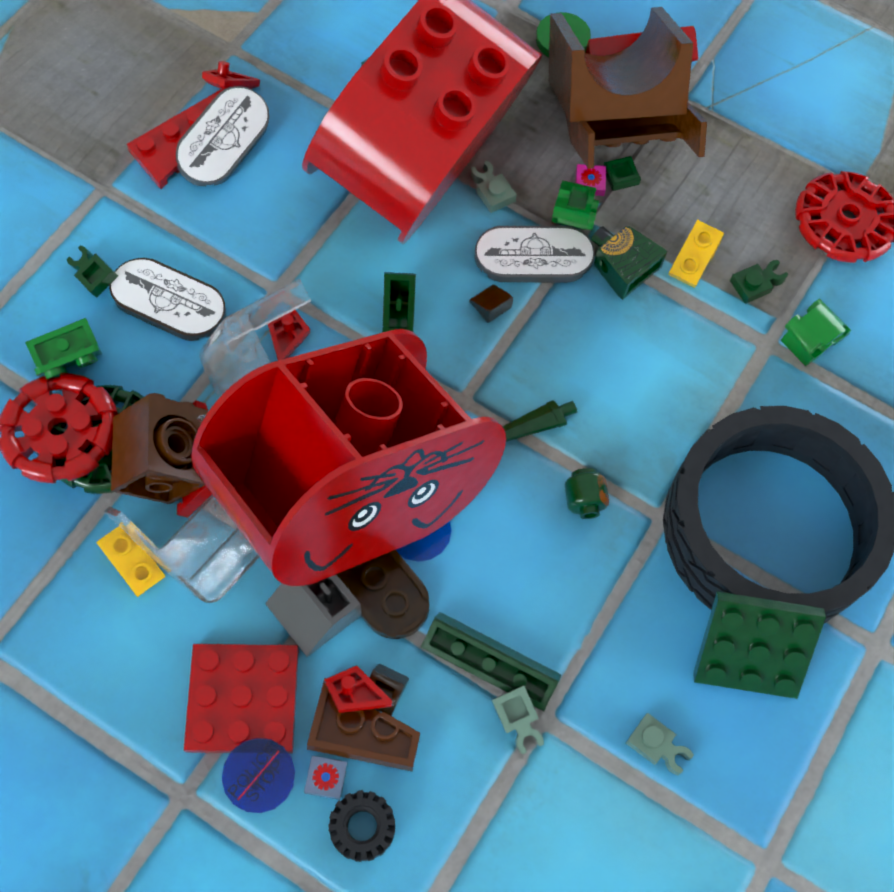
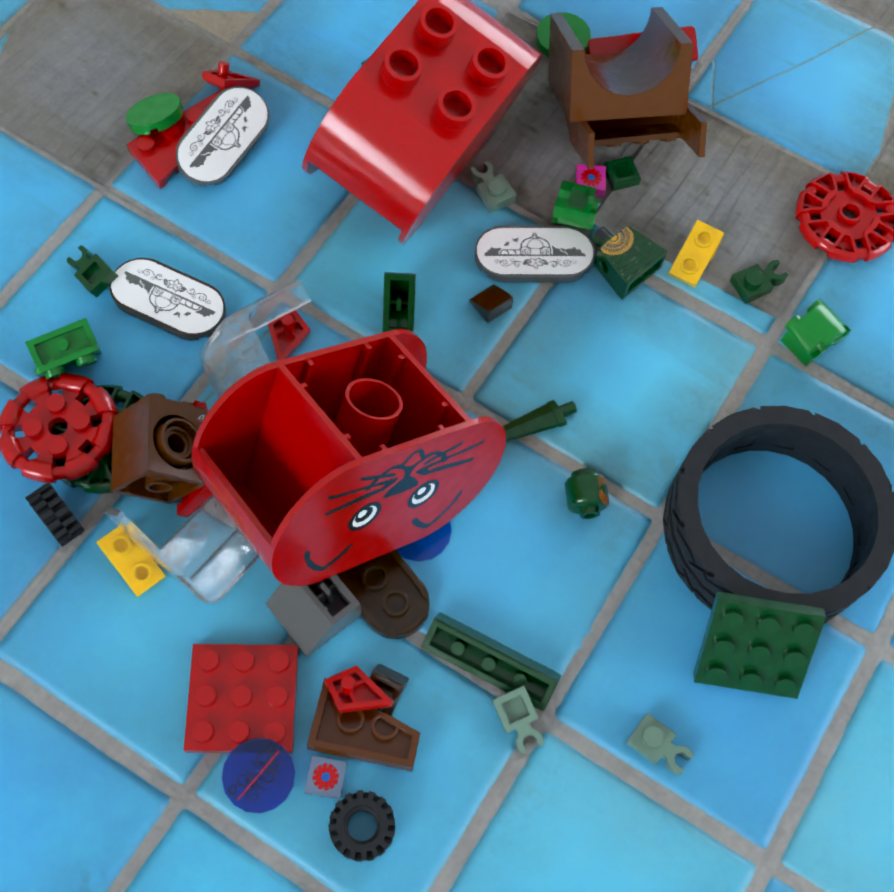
none -> black tyre [25,482,85,547]
none -> green tile [126,93,184,135]

